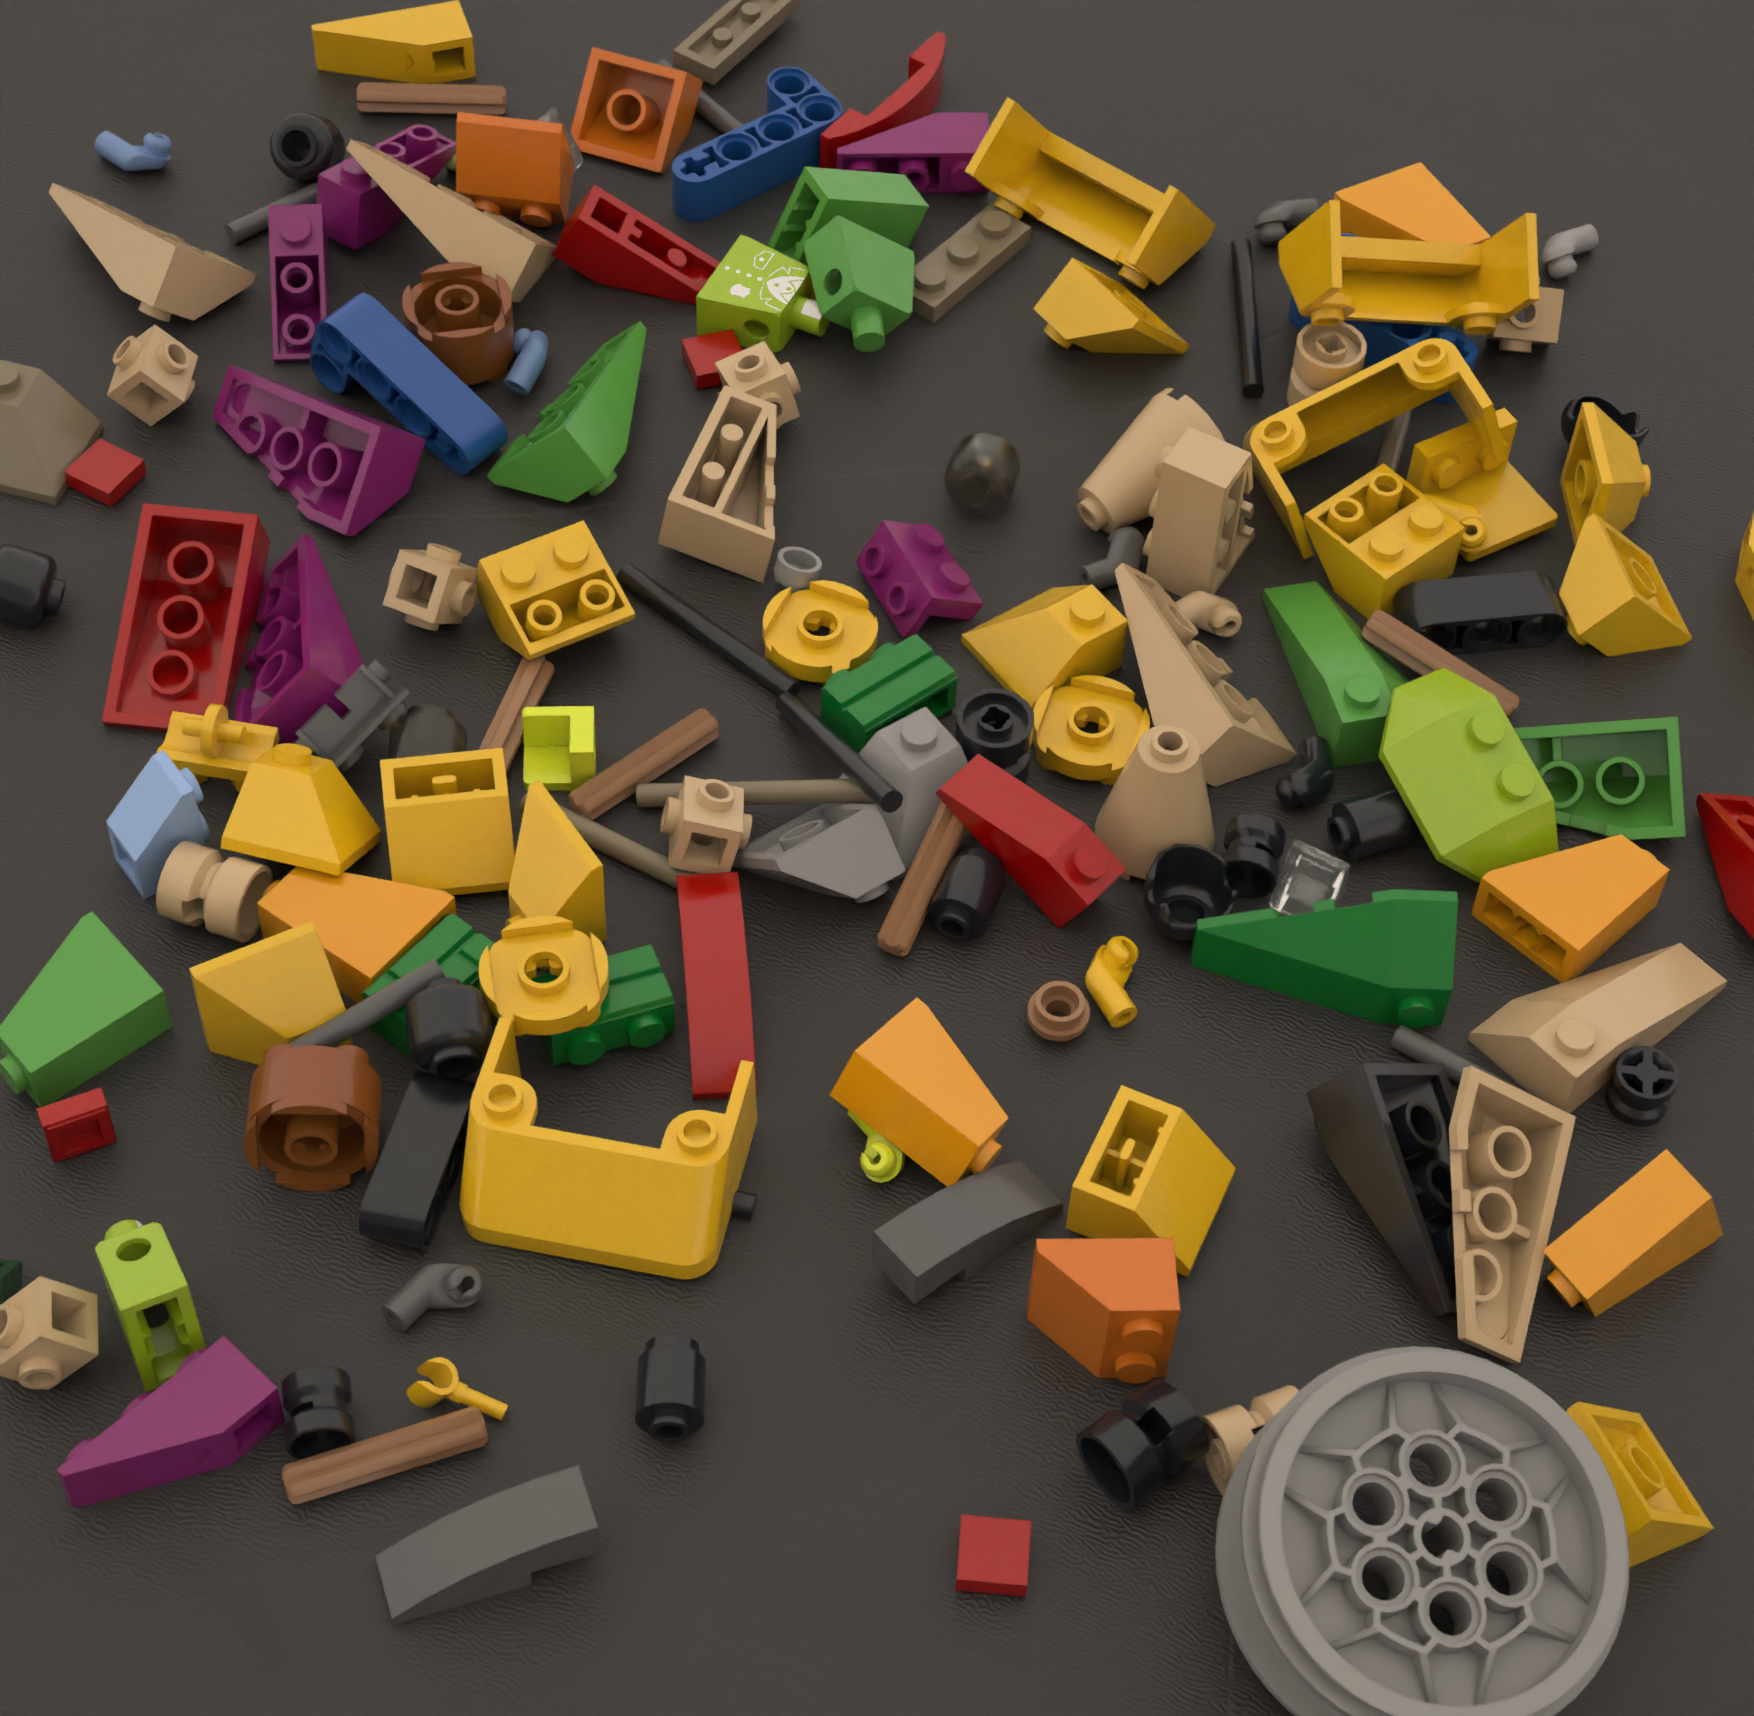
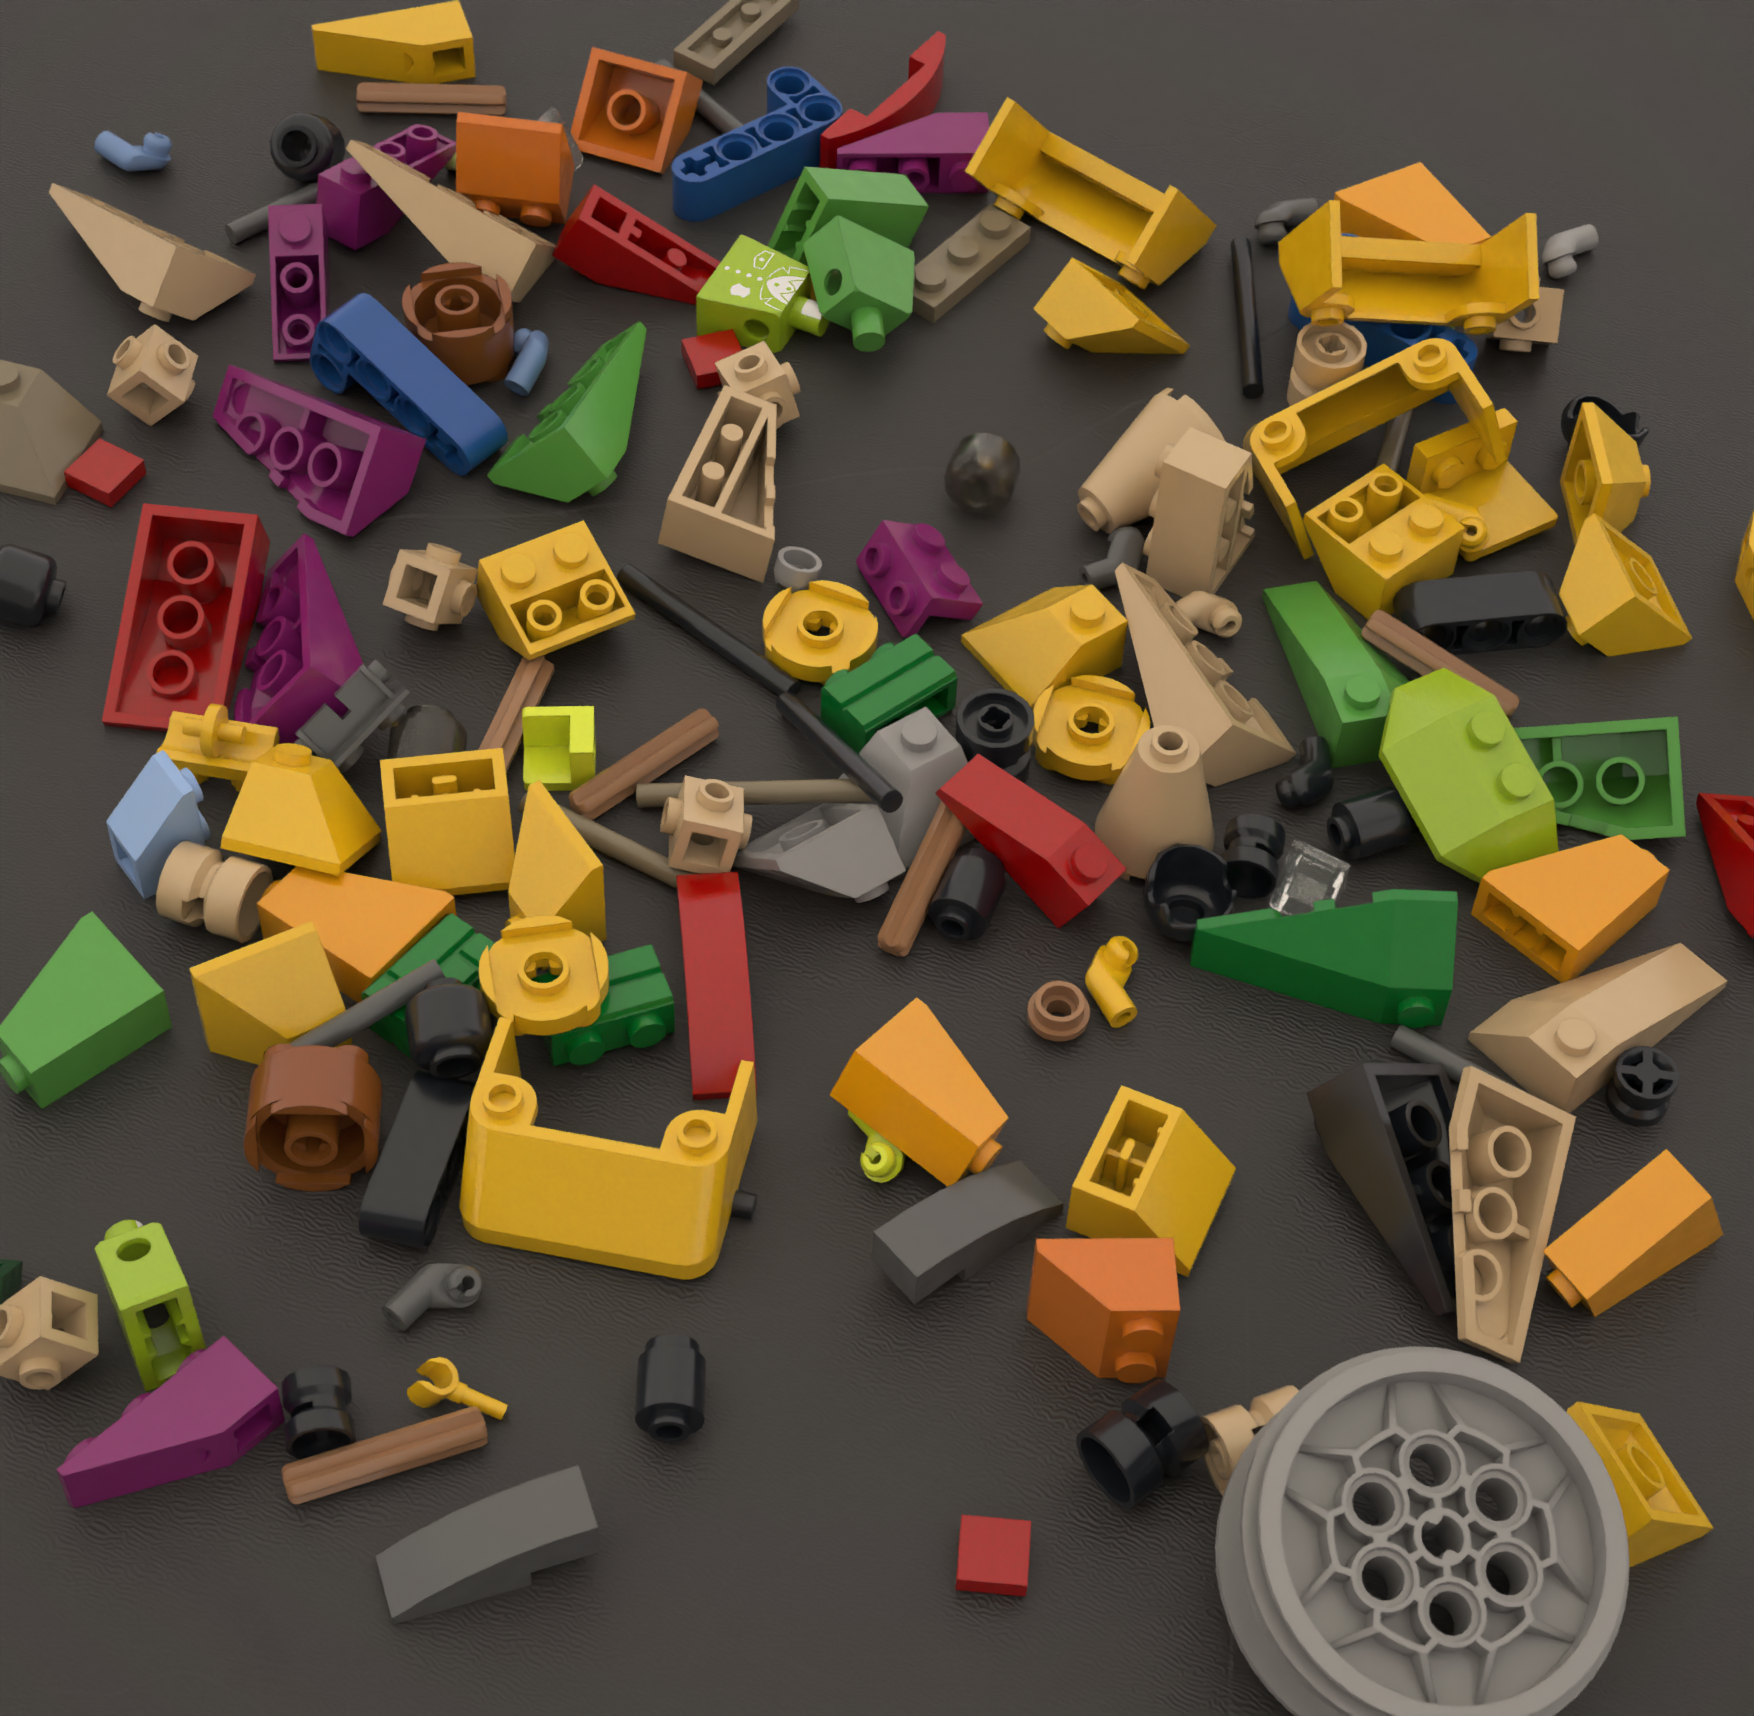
red tile [36,1087,117,1162] -> none

